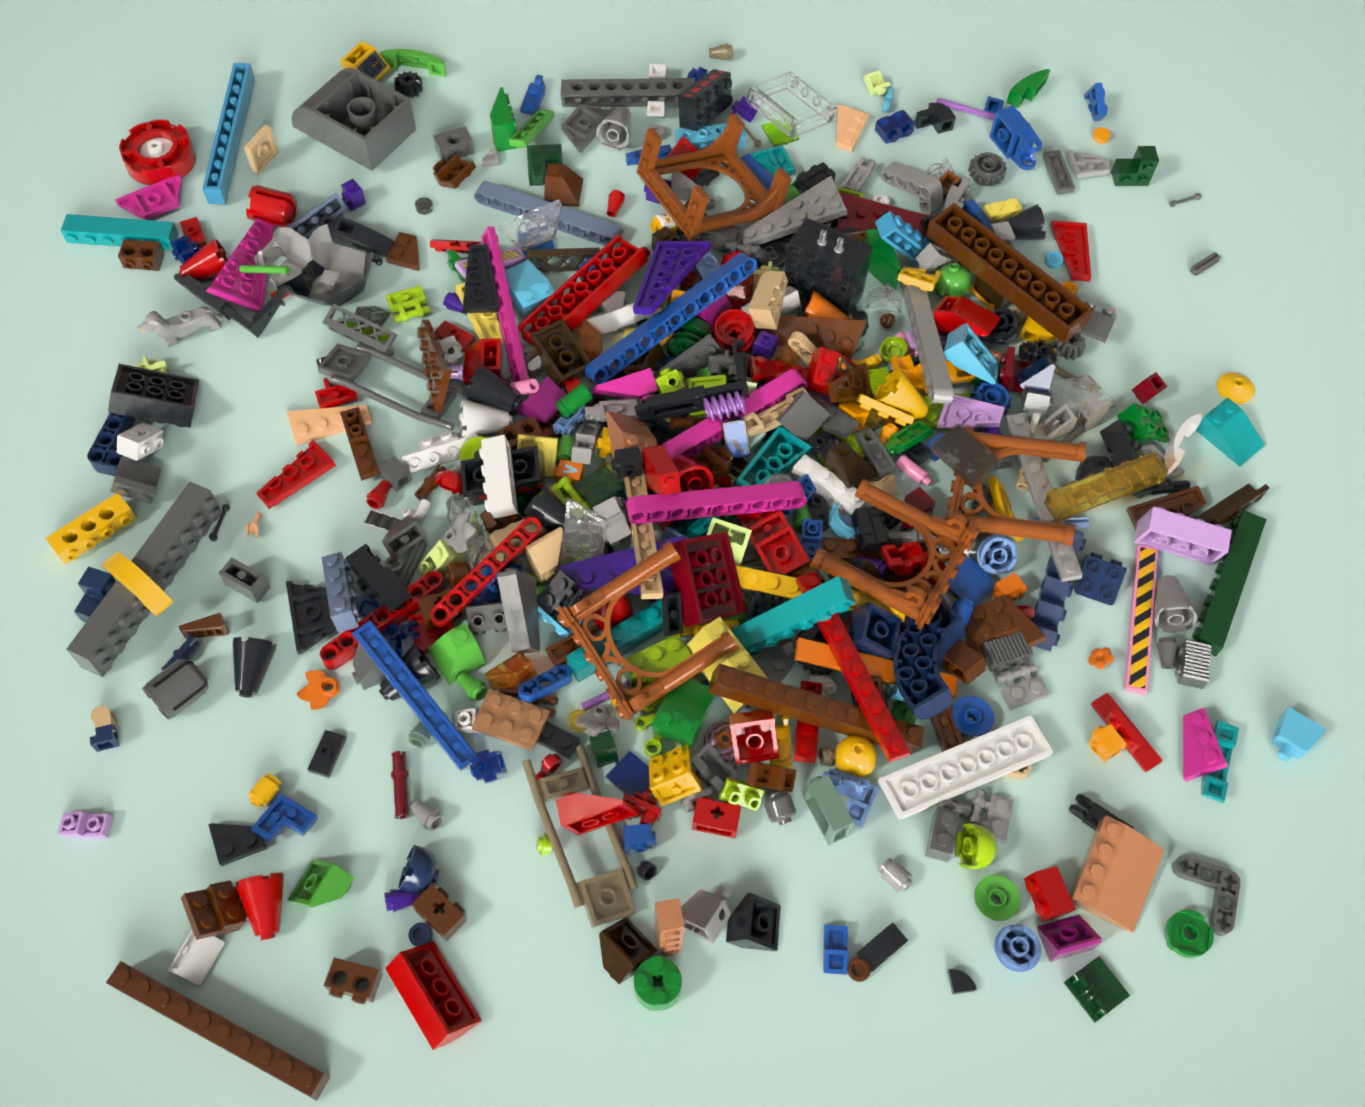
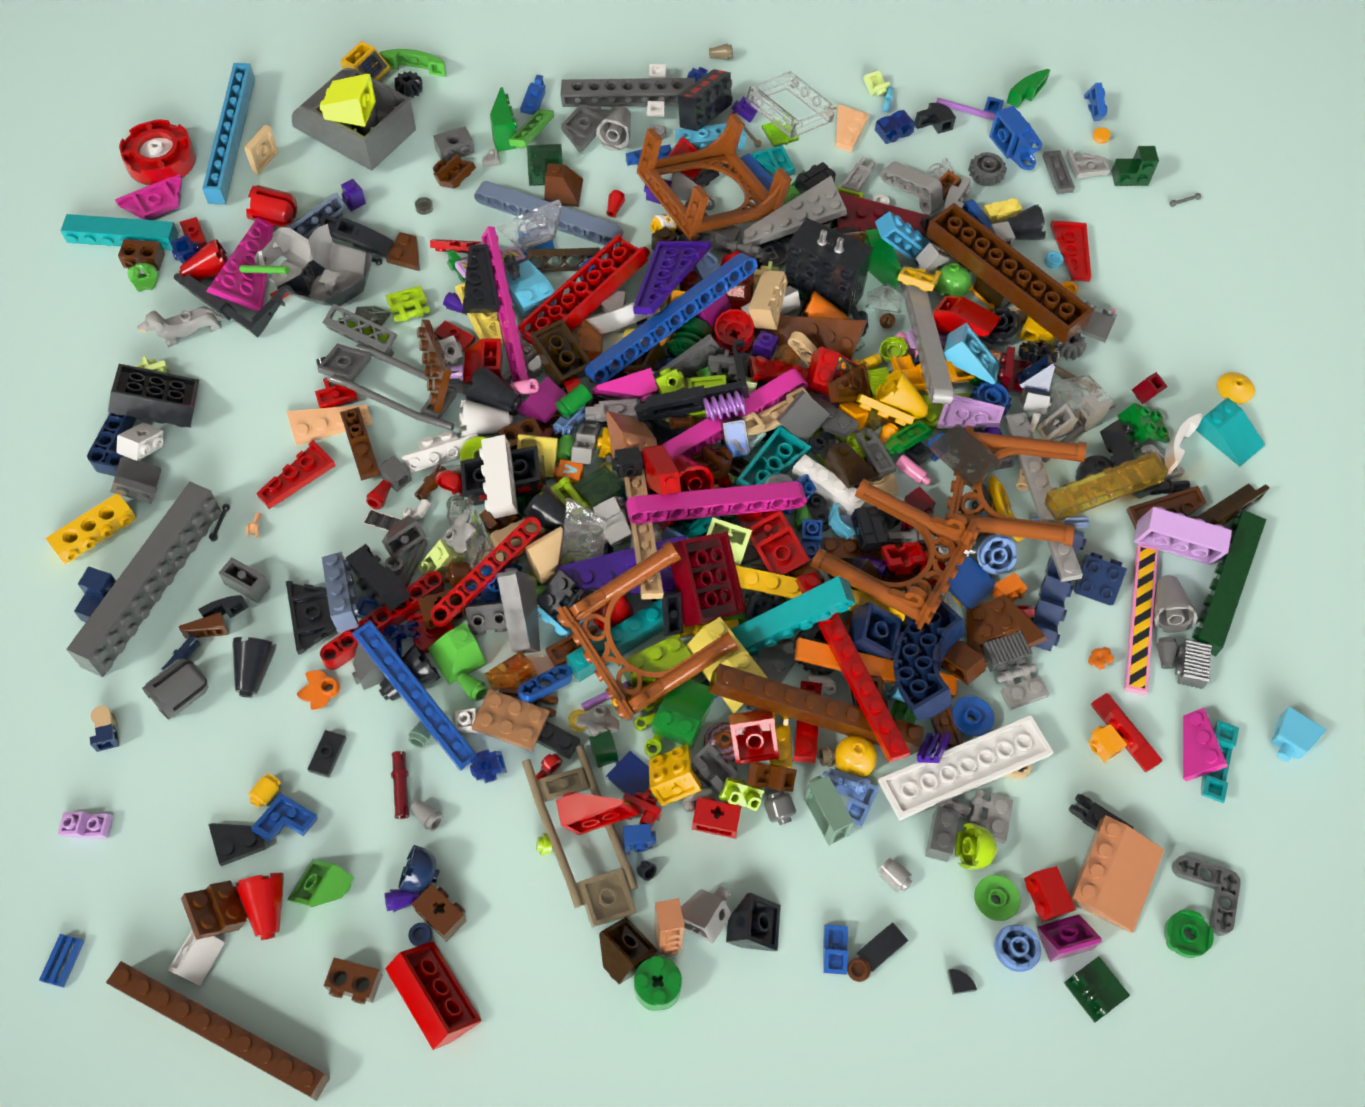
yellow slope [101,551,173,617] -> none
blue brick [952,597,974,627] -> none
dark grey axle [1190,252,1221,276] -> none
none -> blue tile [39,934,85,988]
none -> bright green piece [127,263,158,292]
none -> black slope [198,595,248,619]
none -> neon yellow slope [320,74,376,126]
none -> black axle [504,254,520,280]
none -> dark purple tile [917,732,950,763]

